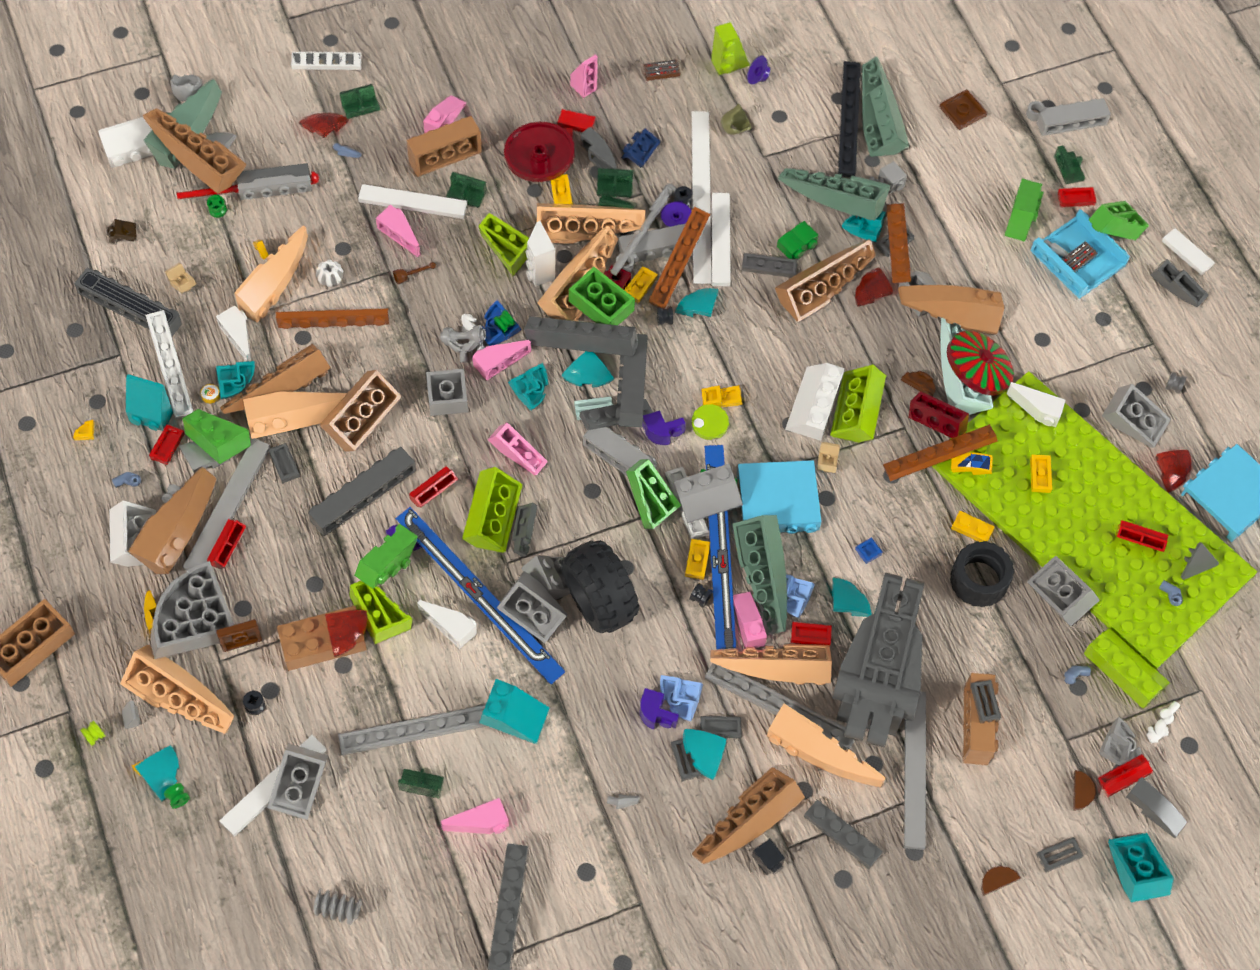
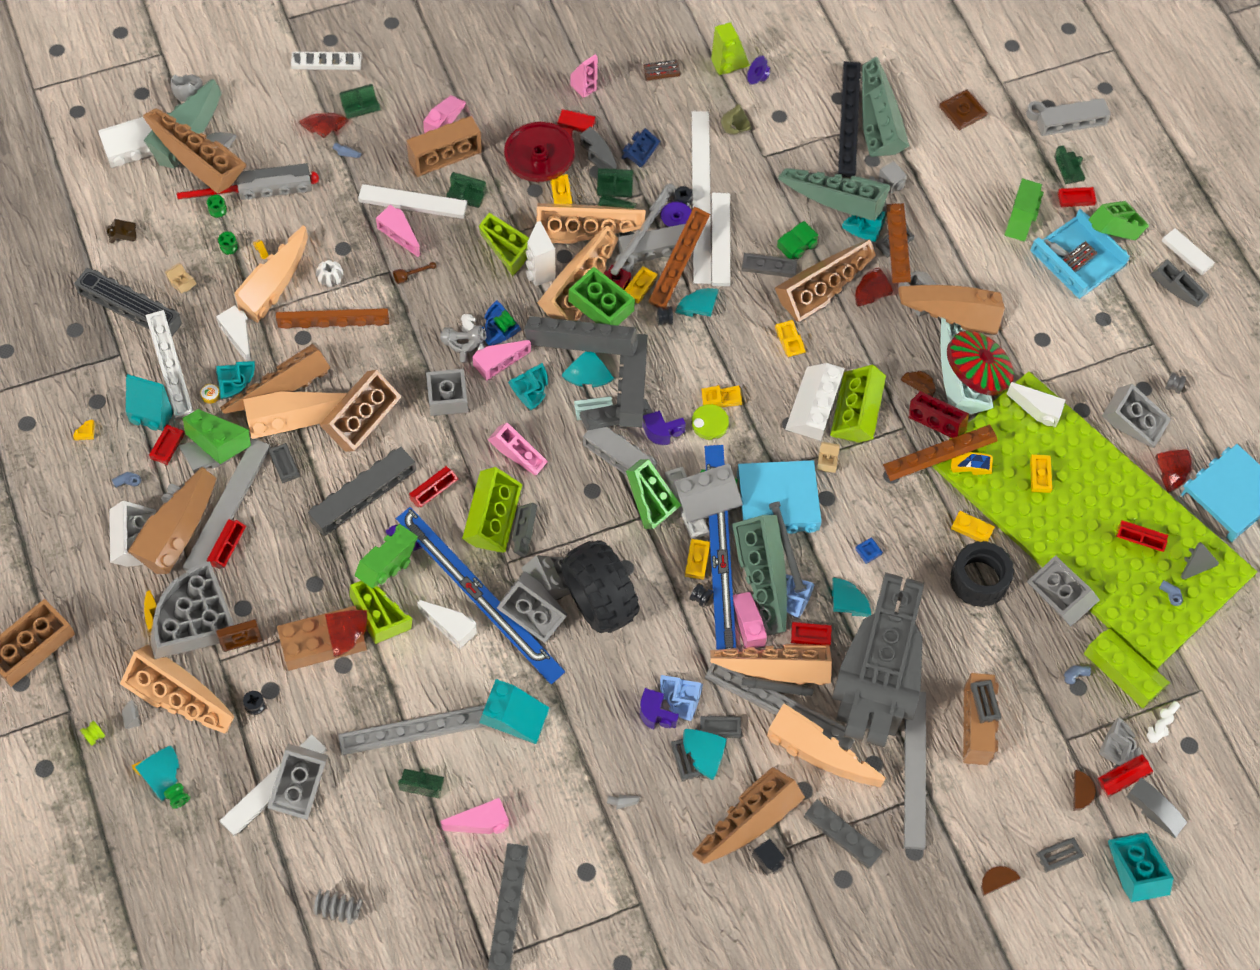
none -> green wheel [218,231,238,255]
none -> dark grey piece [742,677,813,696]
none -> dark grey bar [769,502,806,593]
none -> yellow slope [775,320,806,358]

